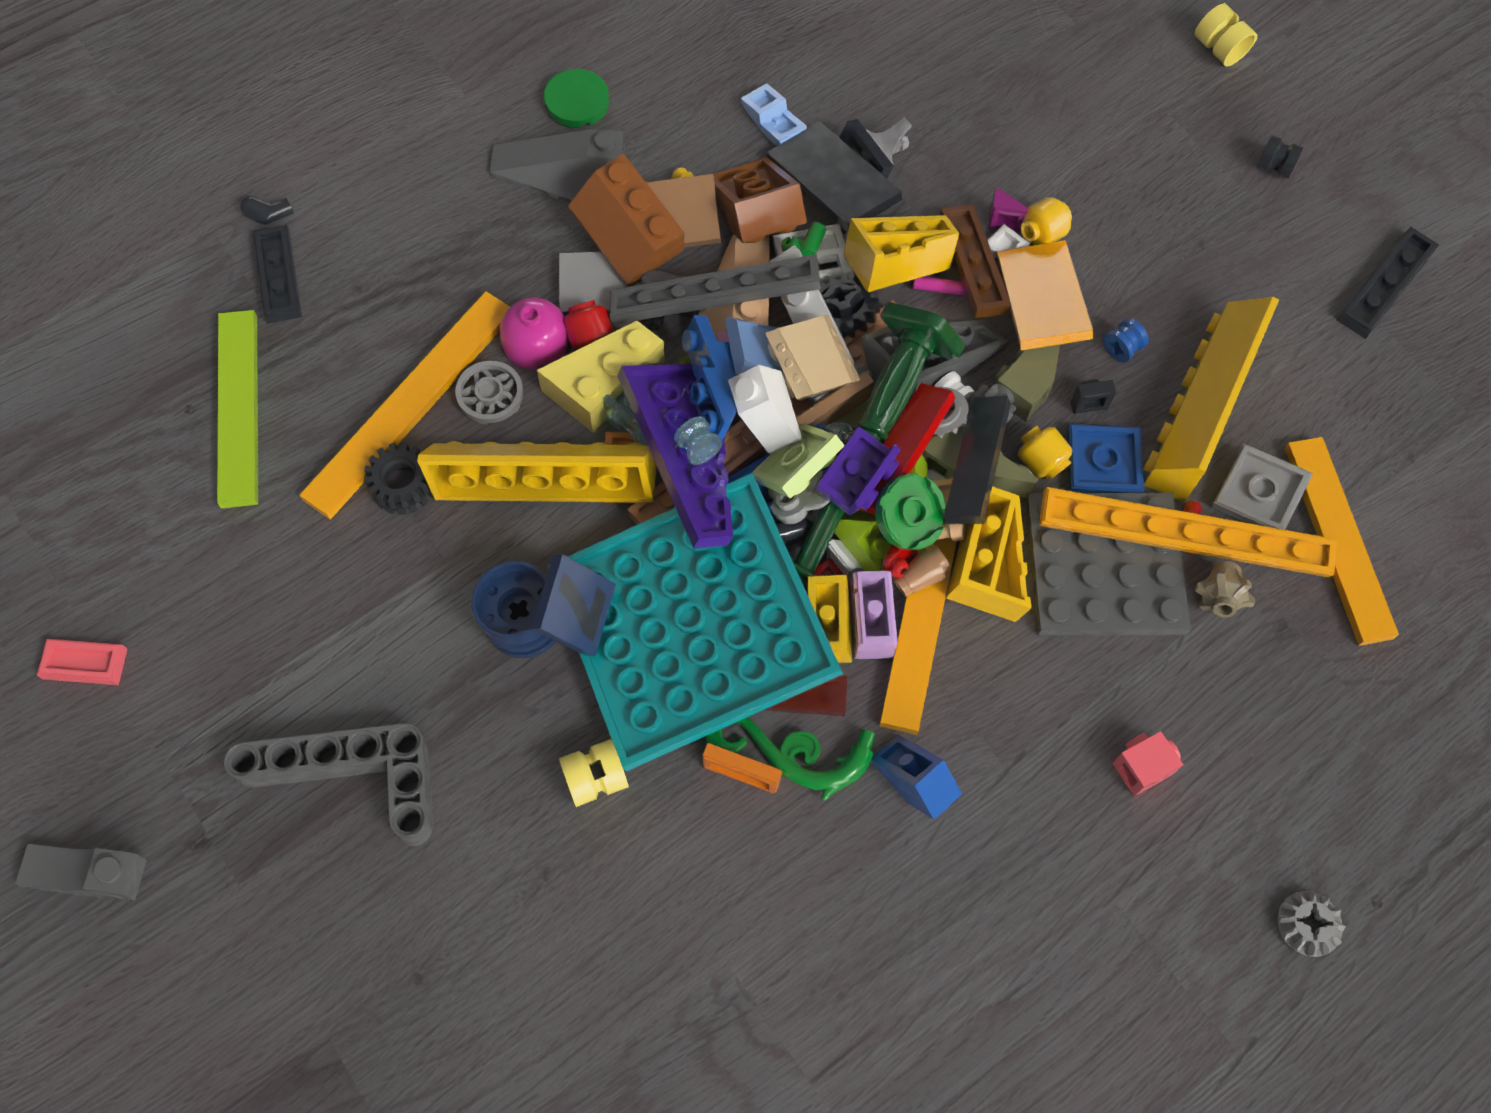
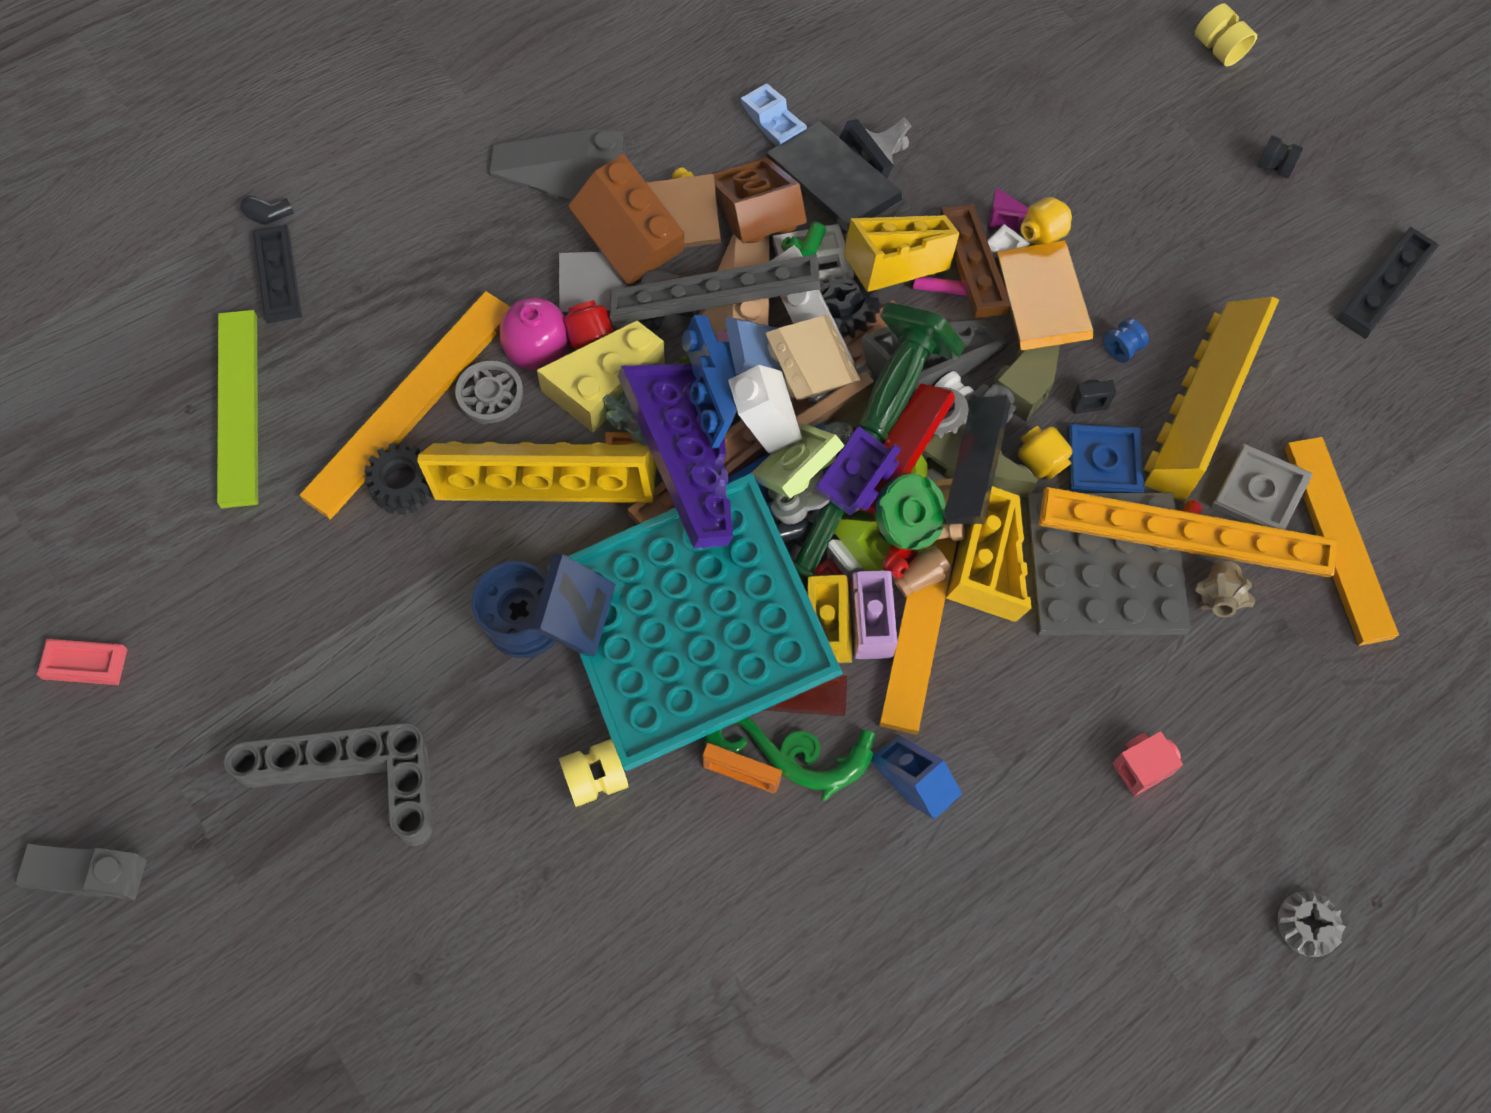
green tile [544,69,610,128] -> none
clear light blue wheel [674,416,722,465] -> none

